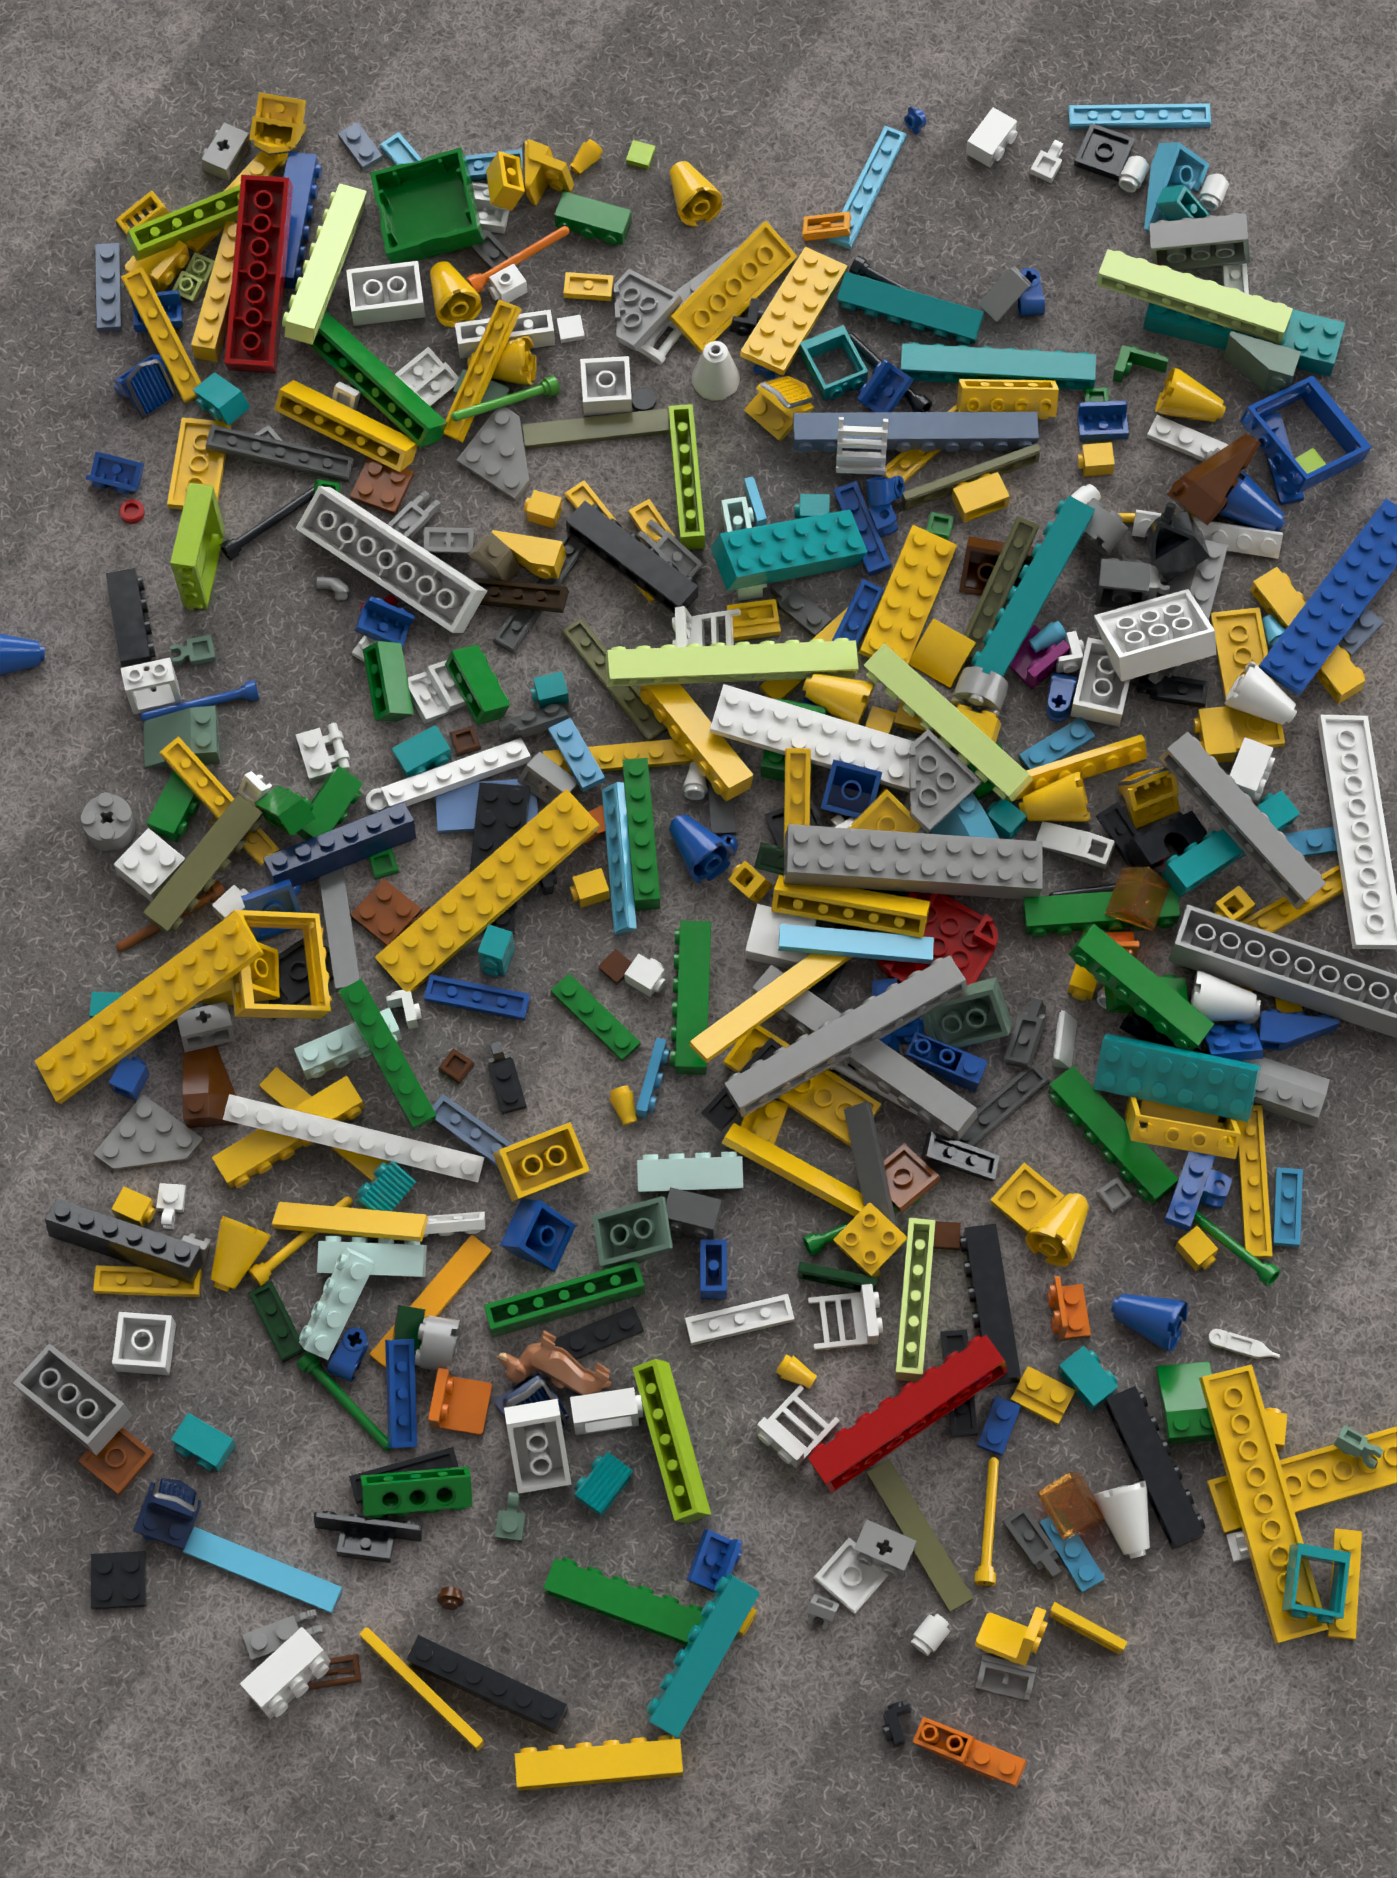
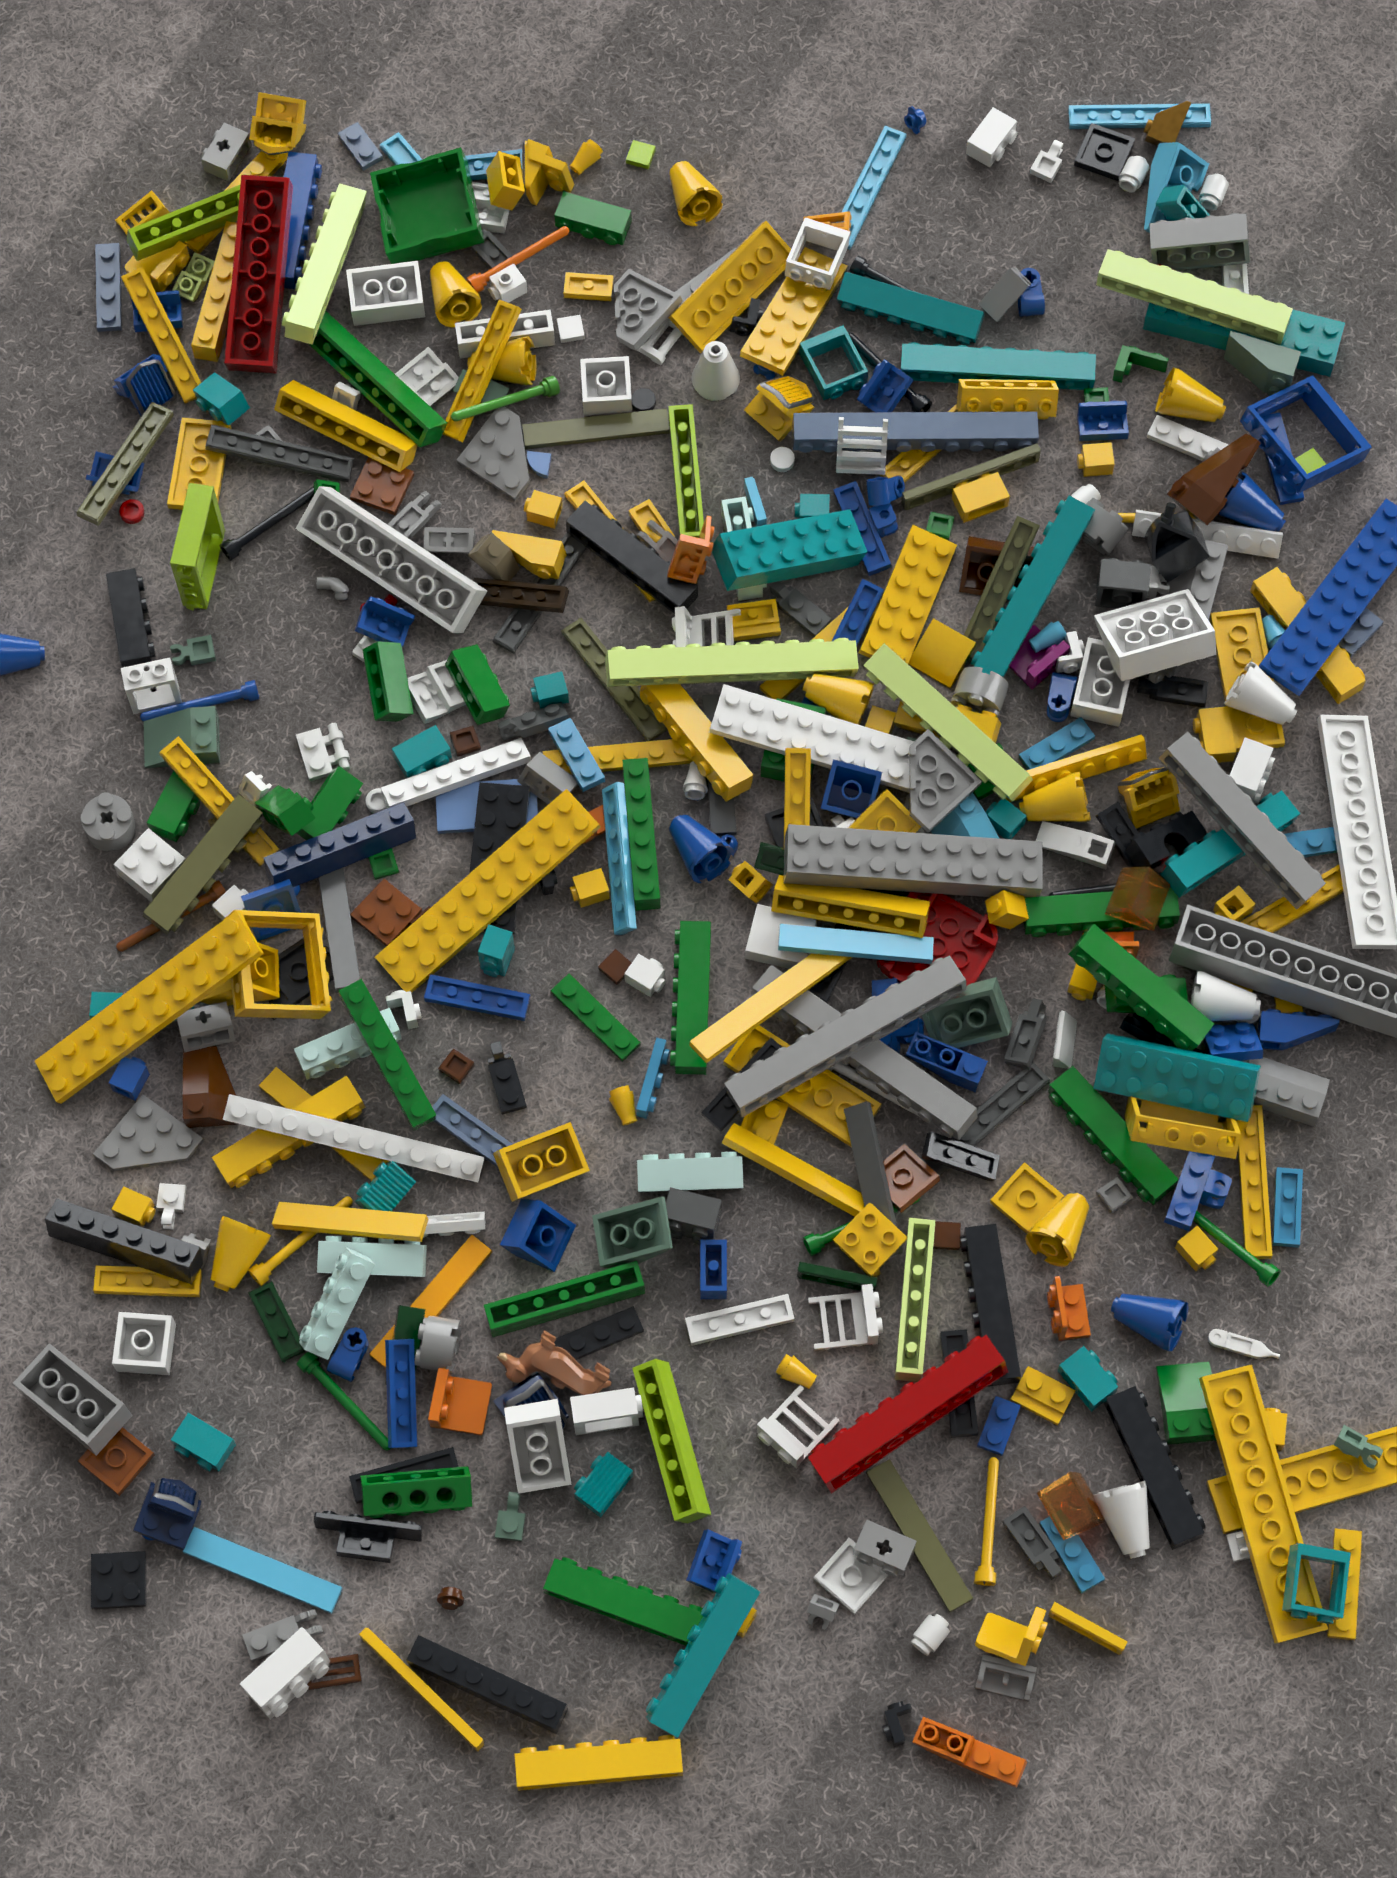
none -> olive tile [76,402,174,526]
none -> medium blue tile [527,451,551,479]
none -> orange bracket [667,516,715,584]
none -> white tile [770,447,795,472]
none -> white window [785,218,850,290]
none -> yellow brick [985,890,1029,929]
none -> pearl gold slope [1143,101,1191,146]

